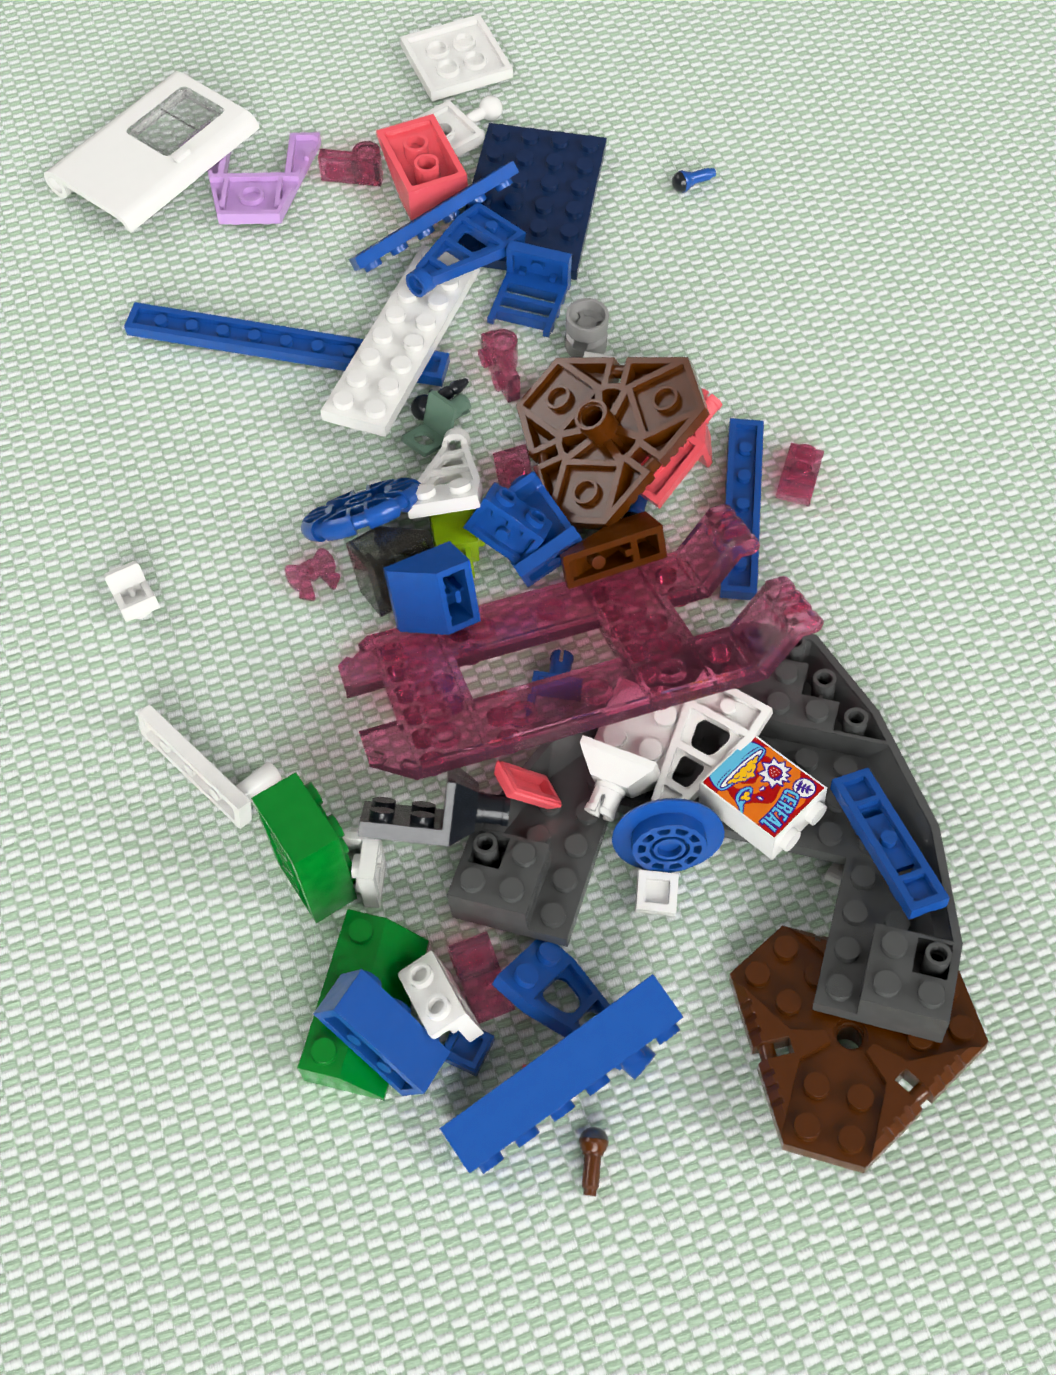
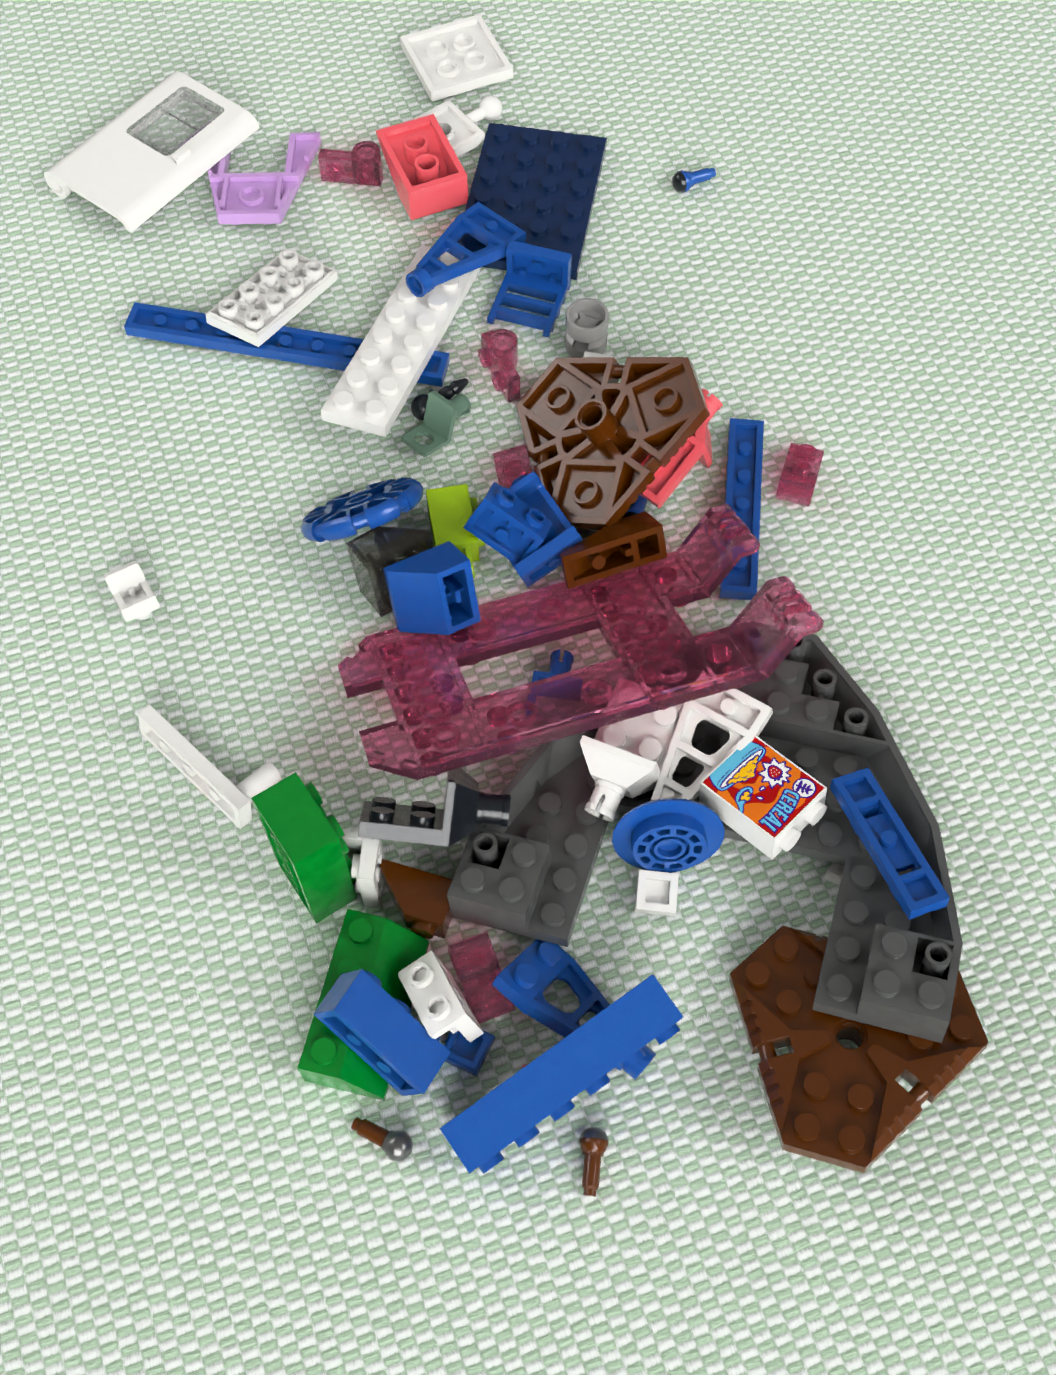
clear pink piece [285,548,340,601] -> none
blue plate [348,161,519,273] -> none
white plate [408,428,483,519] -> none
coral tile [494,760,562,809] -> none
none -> white tile [205,249,338,347]
none -> piece [351,1117,413,1162]
none -> reddish brown slope [379,859,453,939]

